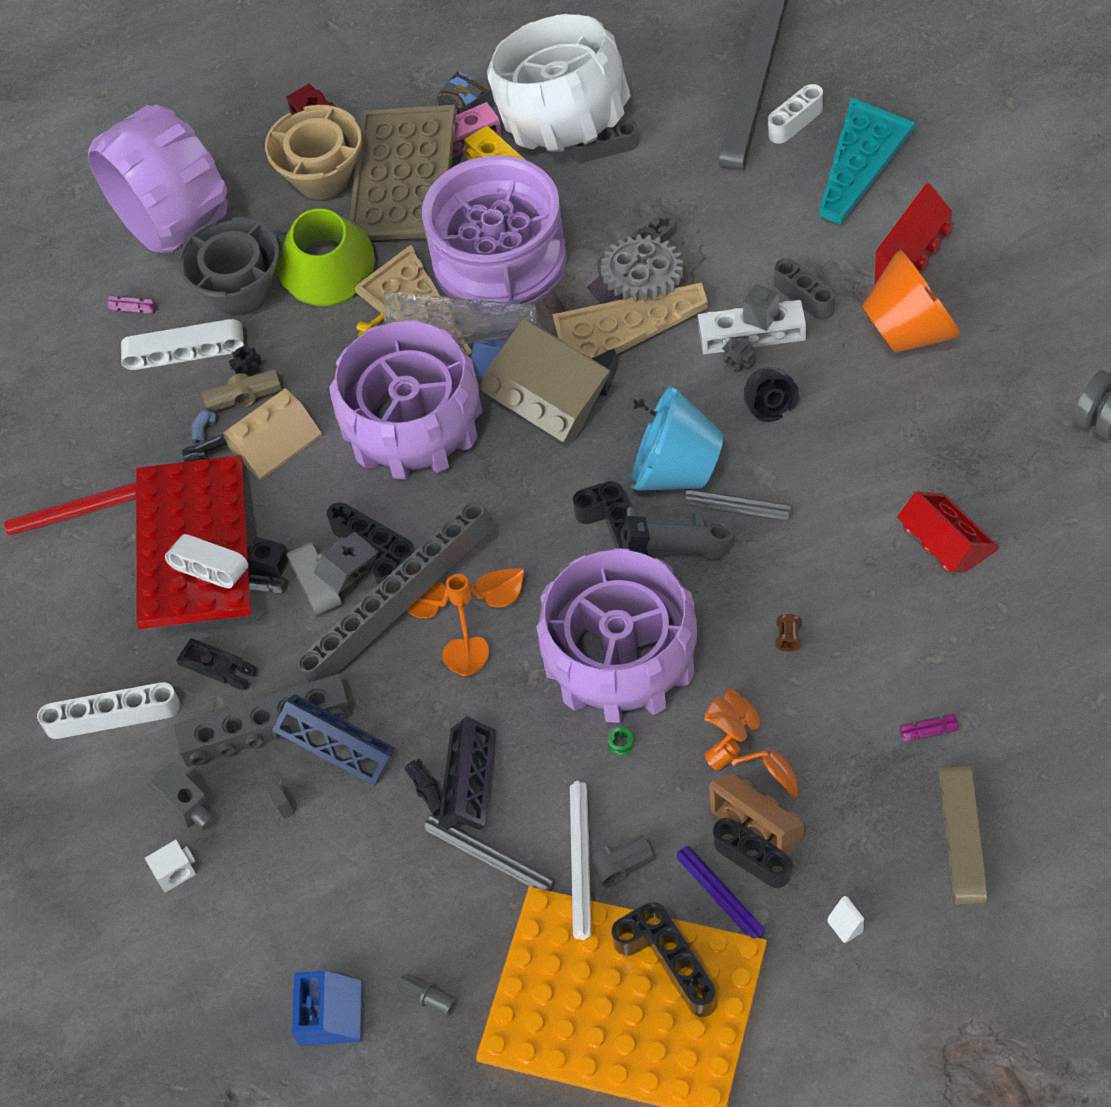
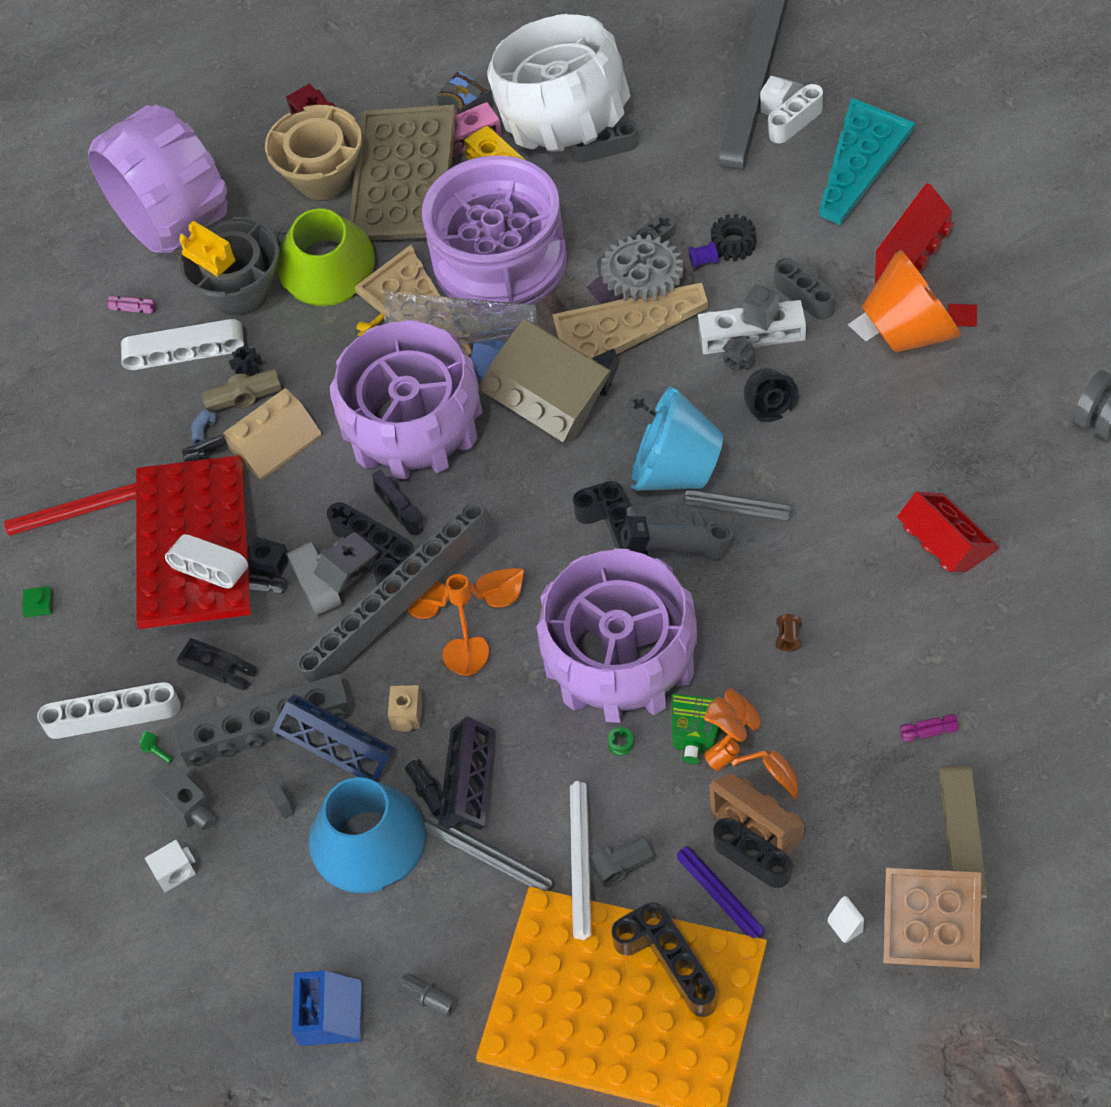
none -> green plate [22,586,53,618]
none -> green hand [139,731,173,764]
none -> yellow hinge [179,221,235,277]
none -> dark azure cone [308,777,426,893]
none -> black hinge [372,469,423,536]
none -> tan brick [388,685,423,732]
none -> green torso [672,693,723,764]
none -> dark purple bush [688,241,718,269]
none -> black tyre [711,214,756,261]
none -> white slope [760,76,803,115]
none -> white sticker [847,312,880,341]
none -> medium nougat plate [883,868,981,969]
none -> red sticker [948,303,977,327]

